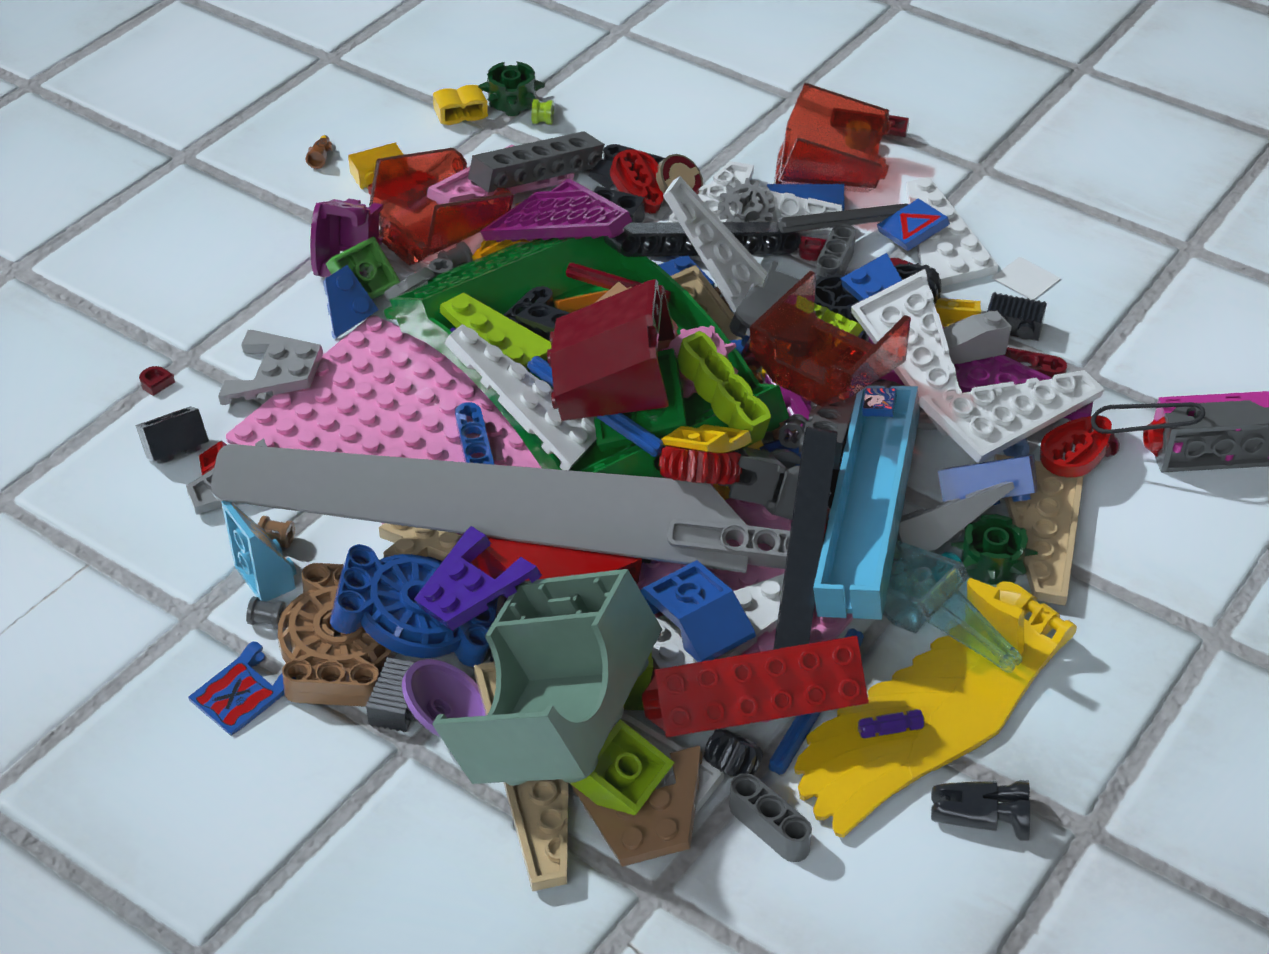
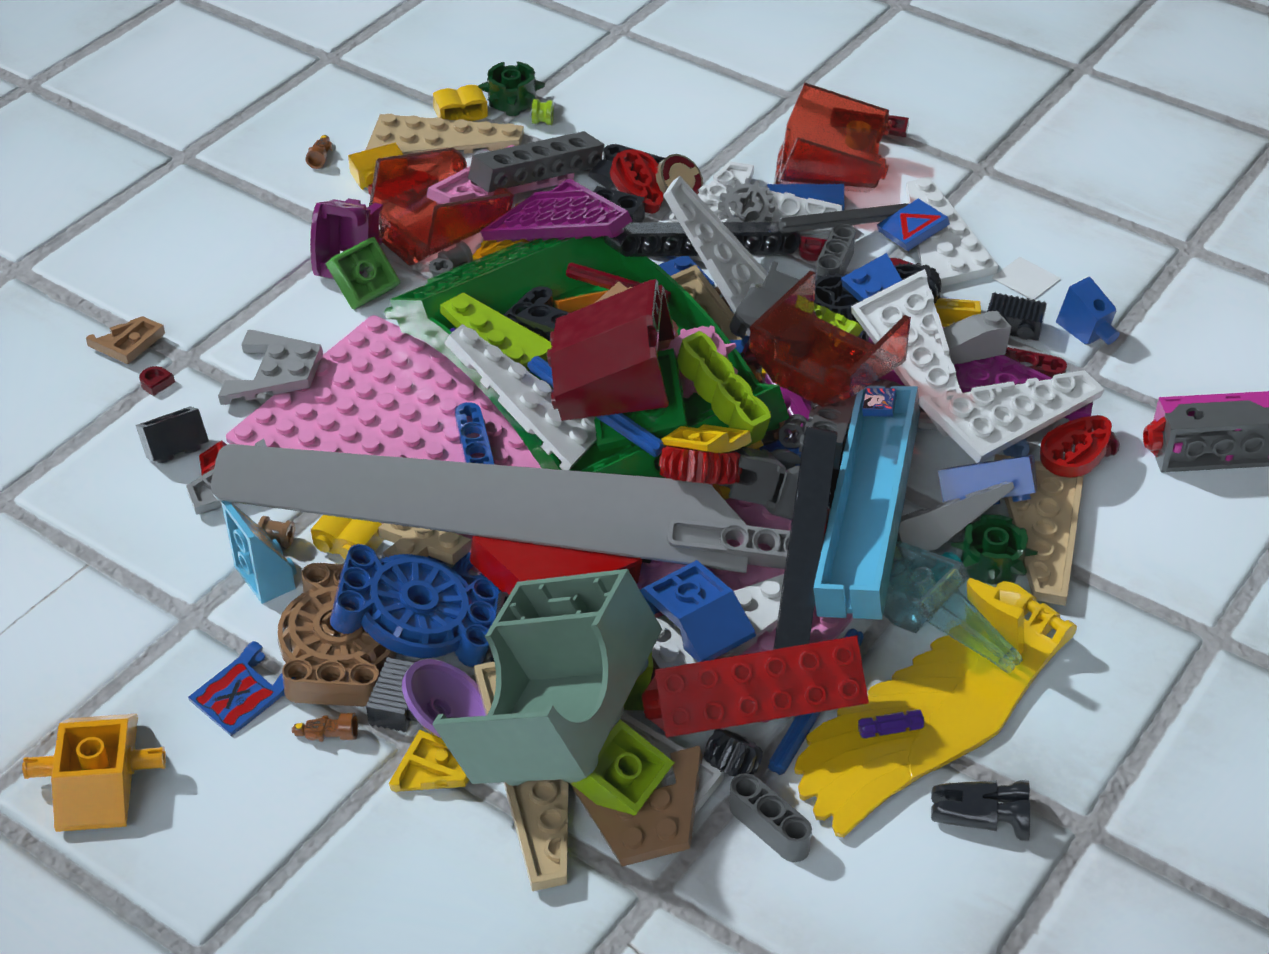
dark grey bush [246,596,286,629] -> none
blue wing [323,265,379,340] -> none
light grey tile [384,267,435,303] -> none
dark purple wing [414,526,542,631] -> none
black piece [1091,402,1206,434] -> none
none -> light orange slope [22,713,166,832]
none -> medium nougat wing [86,316,165,364]
none -> dark orange piece [292,713,358,742]
none -> yellow brick [310,515,385,559]
none -> tan wing [365,114,524,159]
none -> yellow wing [389,730,469,792]
none -> blue torso [1056,276,1120,345]

